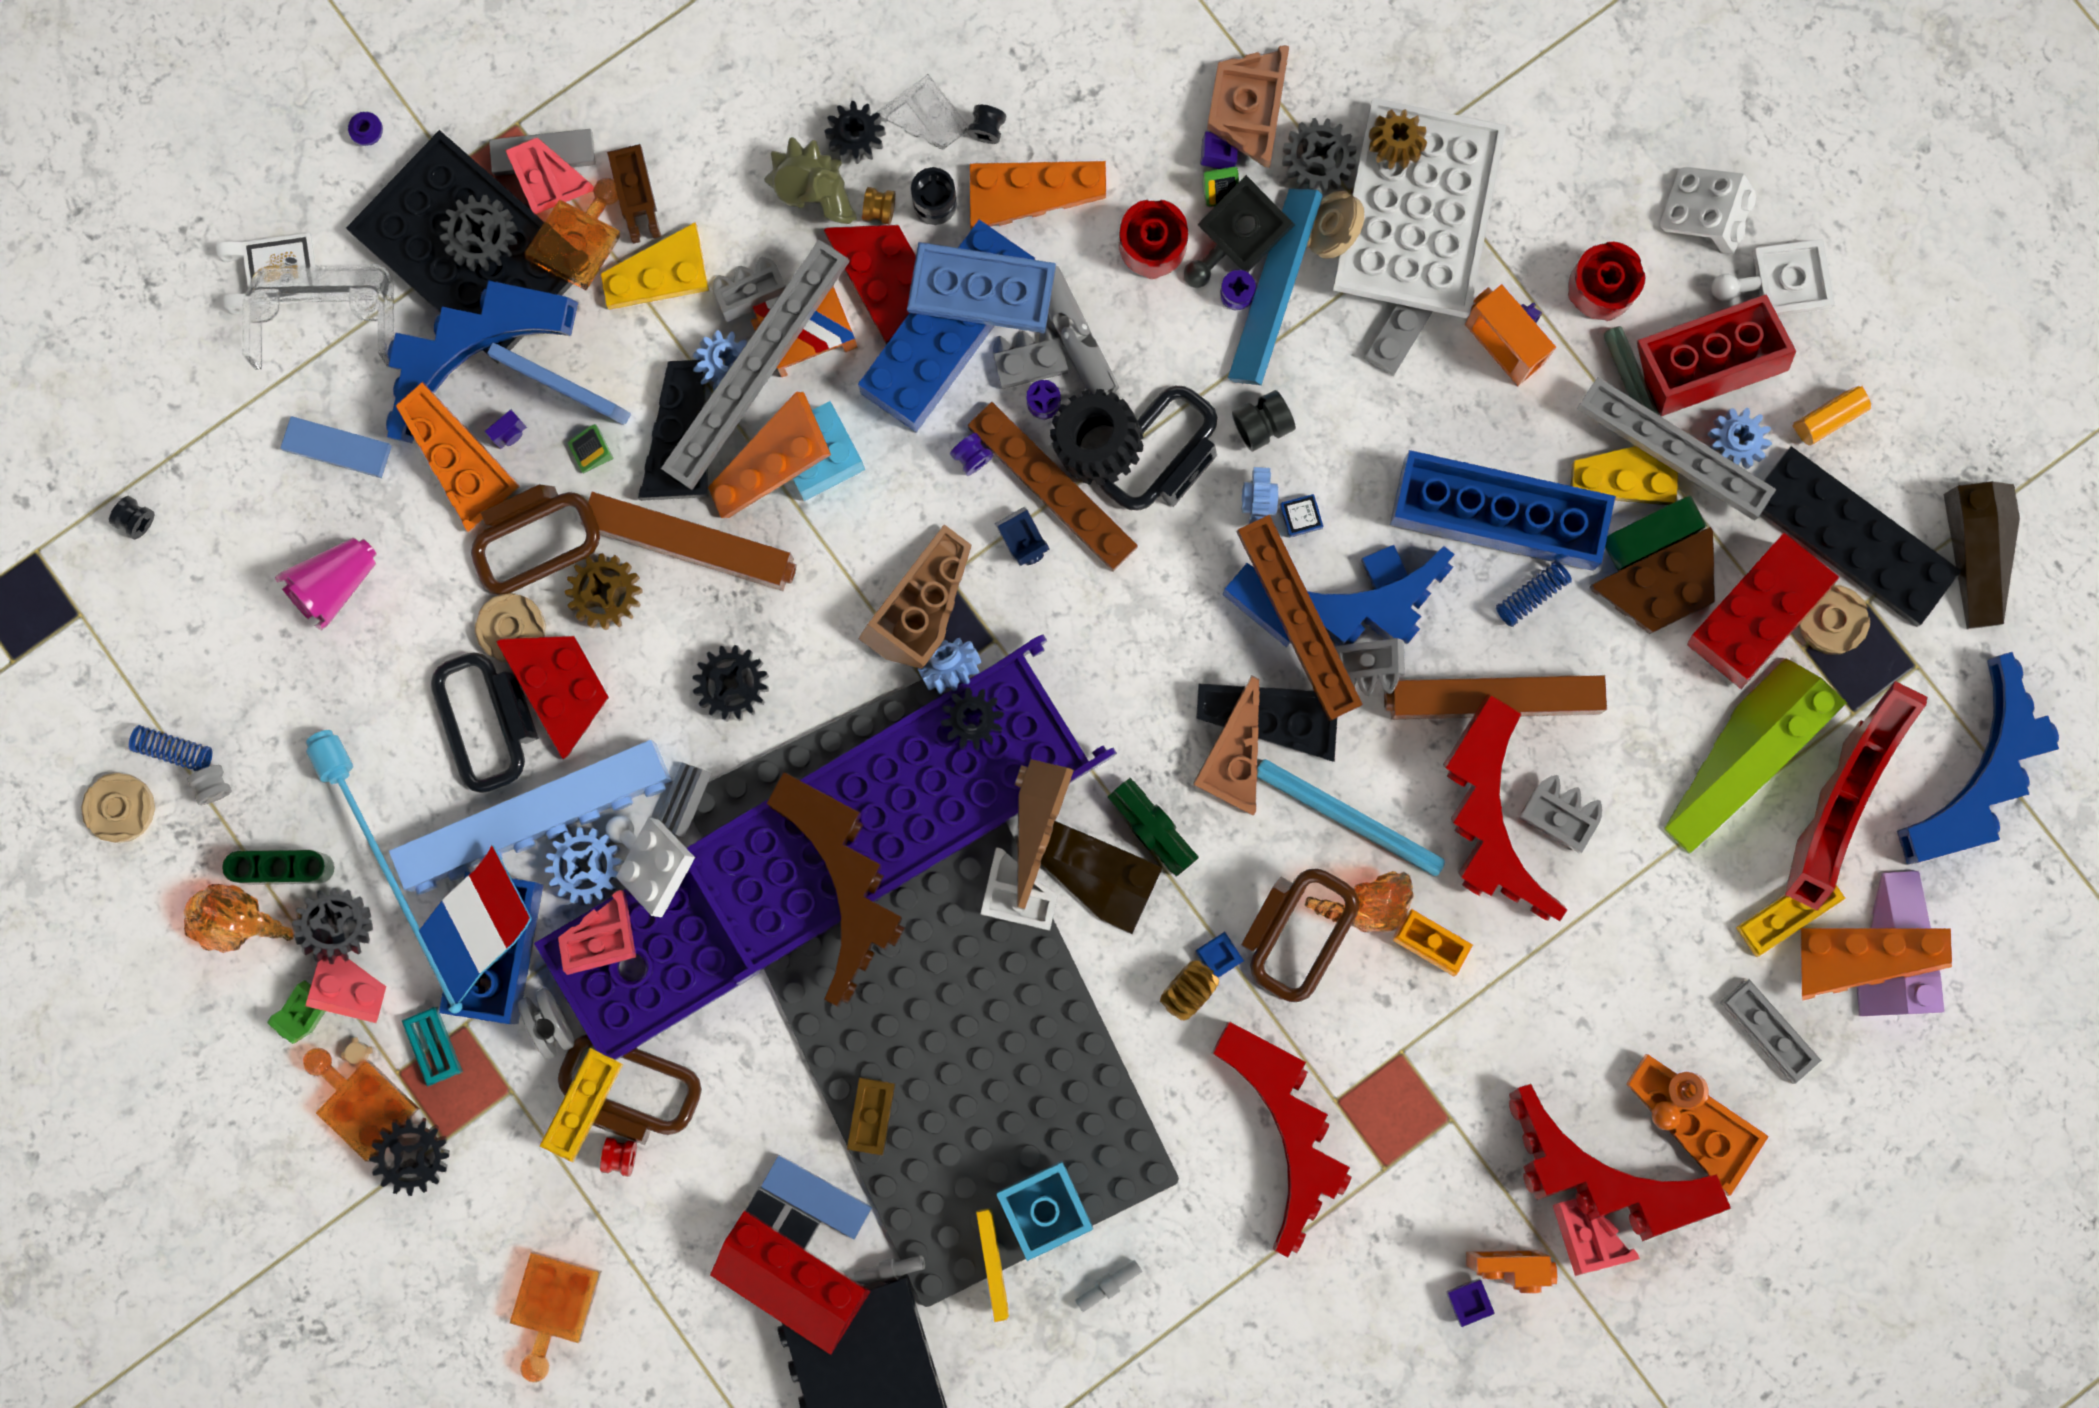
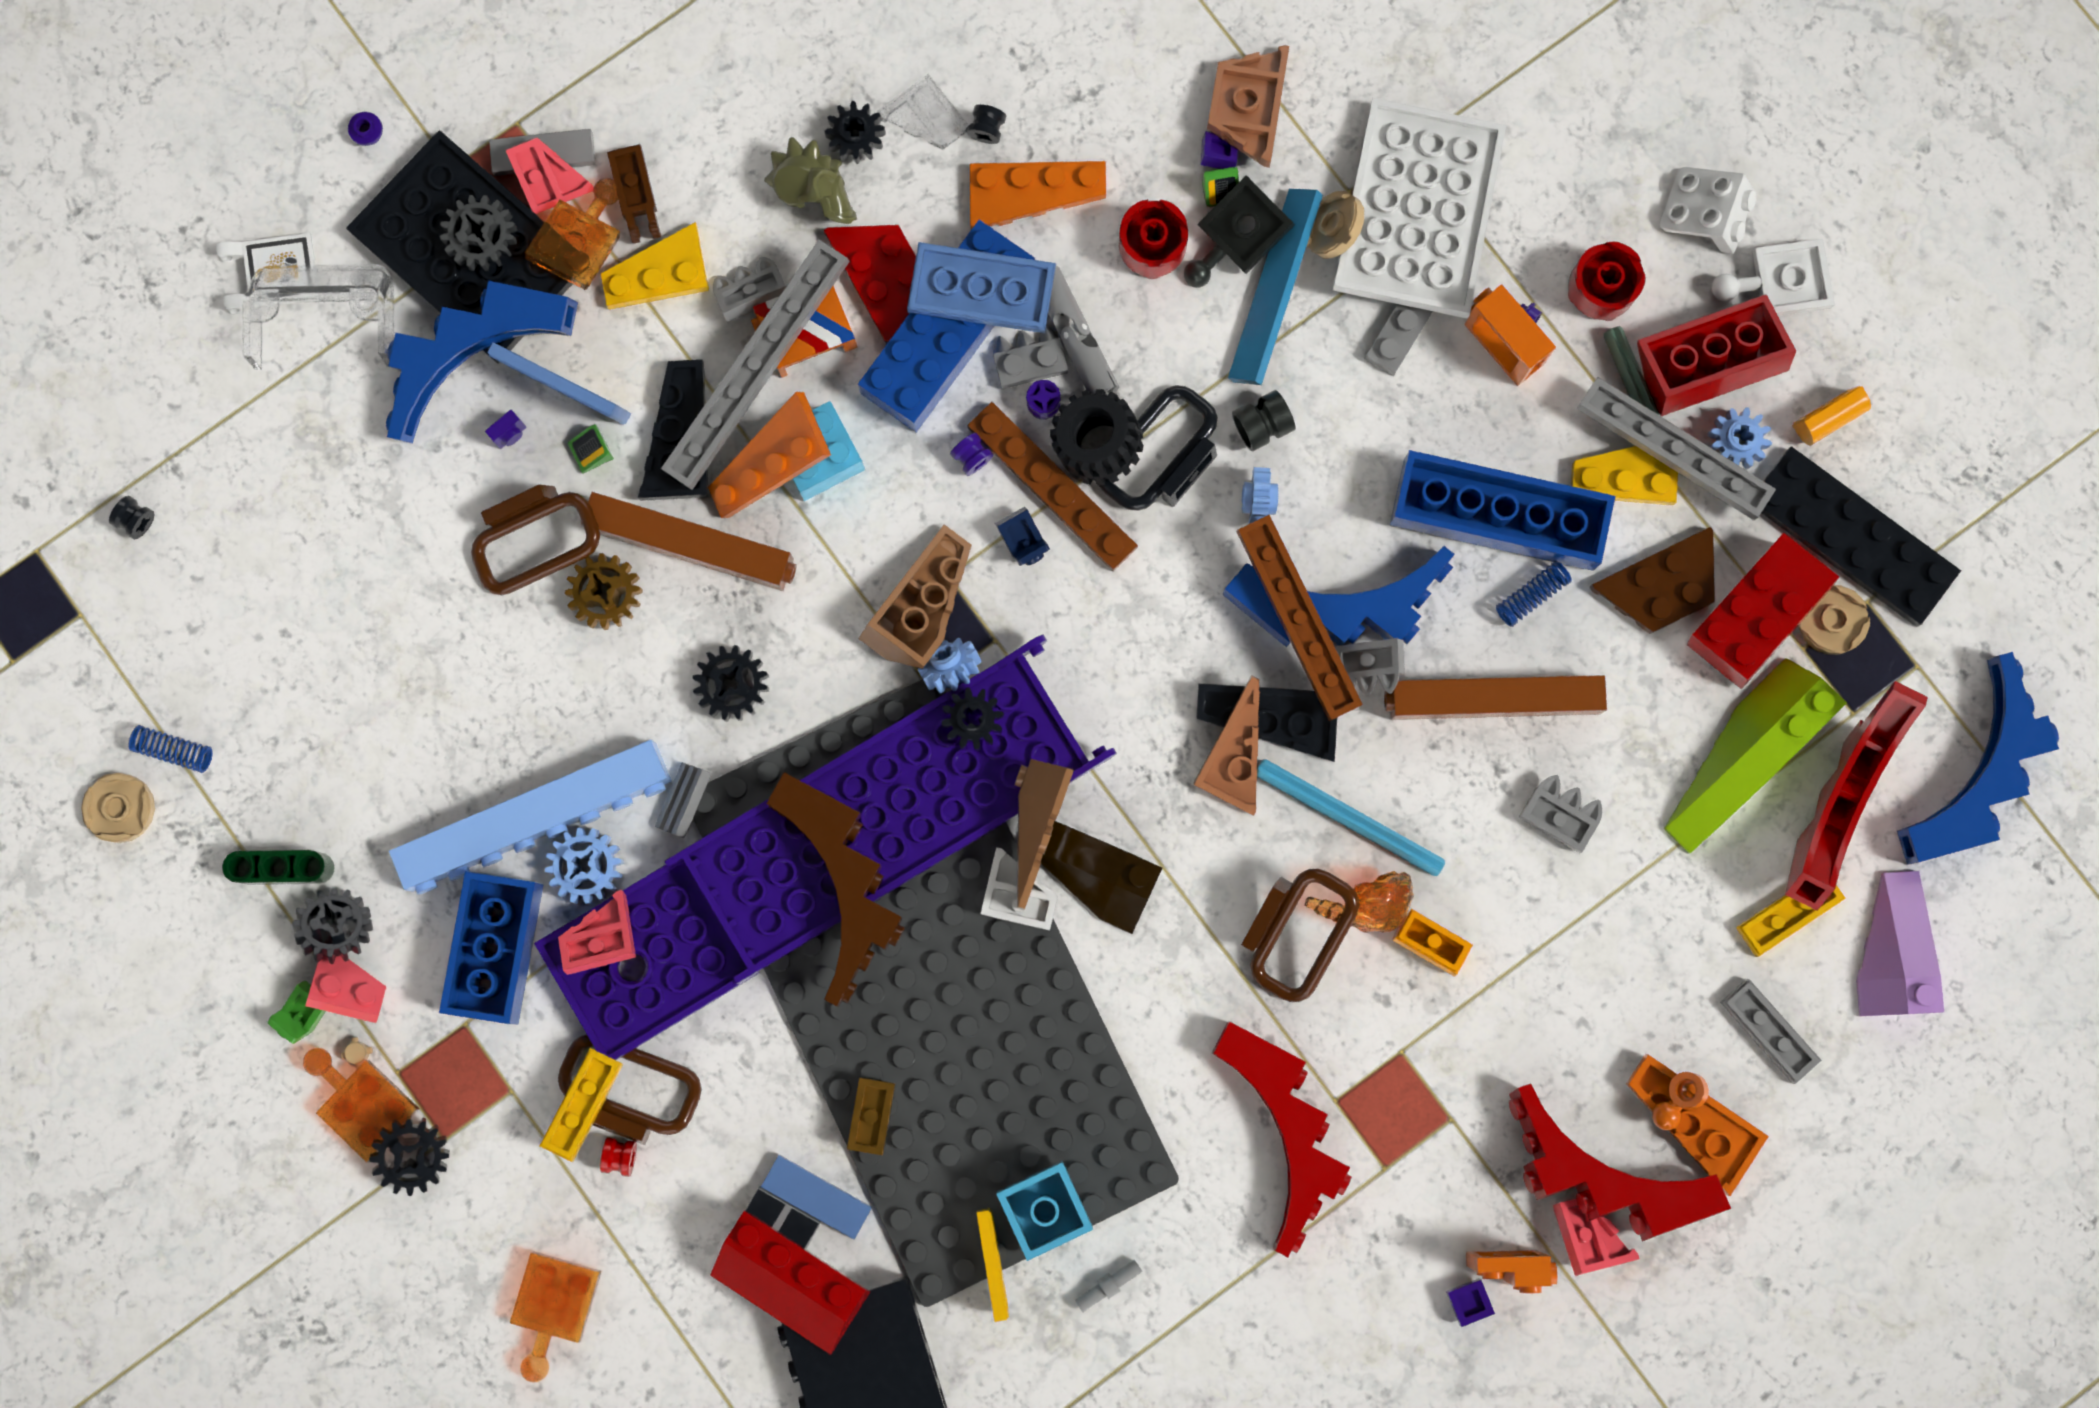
clear orange hair [184,884,294,953] -> none
light grey wheel [187,765,232,805] -> none
dark pink cone [275,538,377,631] -> none
medium blue tile [280,416,392,478] -> none
flag [306,730,532,1014] -> none
orange wing [396,382,520,532] -> none
teal tile [402,1007,463,1087] -> none
black bar [431,652,539,793] -> none
tan tile [475,593,546,662] -> none
red wing [496,636,609,760] -> none
light grey head [518,988,574,1059] -> none
white plate [606,816,695,917] -> none
light blue gear [693,330,747,391] -> none
light grey bar [854,1255,925,1286] -> none
pearl gold wheel [862,187,896,225] -> none
black wheel [910,167,957,225] -> none
dark green piece [1107,778,1199,877] -> none
pearl gold gear [1160,960,1219,1021] -> none
blue tile [1195,931,1244,978] -> none
dark purple wheel [1220,270,1256,311] -> none
tile [1280,494,1324,538] -> none
dark grey gear [1282,118,1357,194] -> none
blue tile [1361,545,1408,590] -> none
pearl gold gear [1368,109,1427,169] -> none
red arch [1443,693,1568,921] -> none
dark green beam [1605,495,1707,571] -> none
orange wing [1801,928,1952,1001] -> none
dark brown wedge [1943,481,2020,629] -> none

